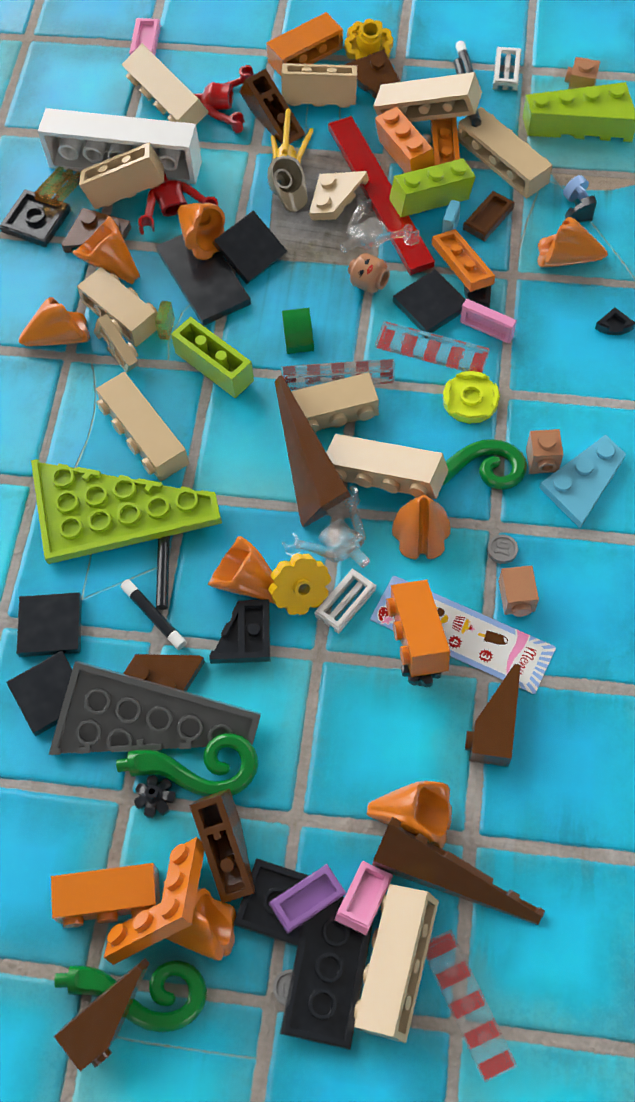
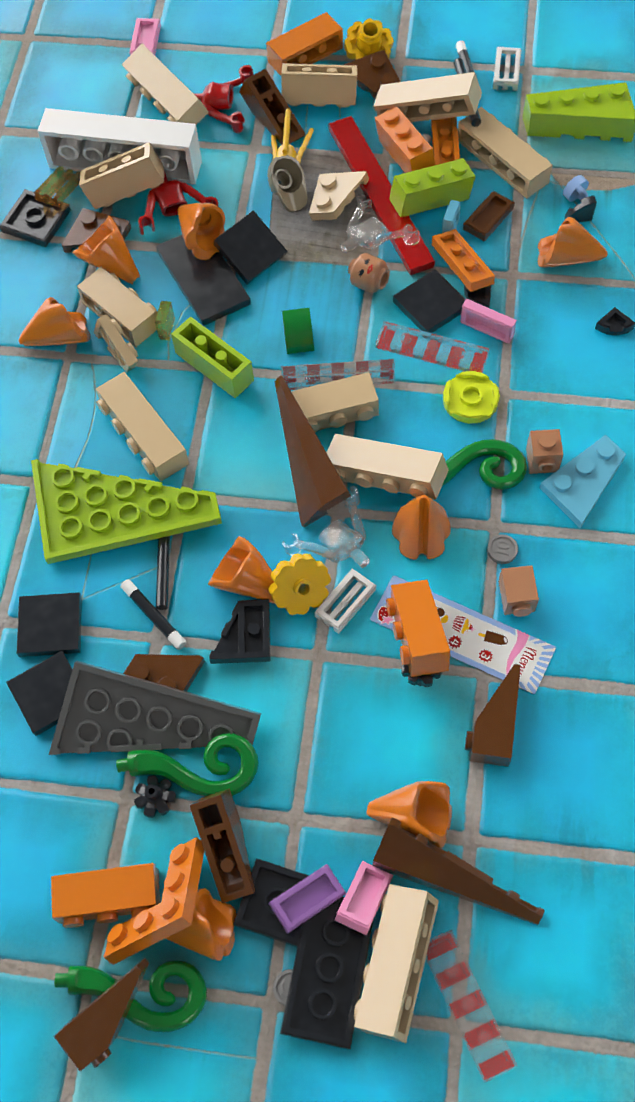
nougat brick [565,57,600,89] -> none

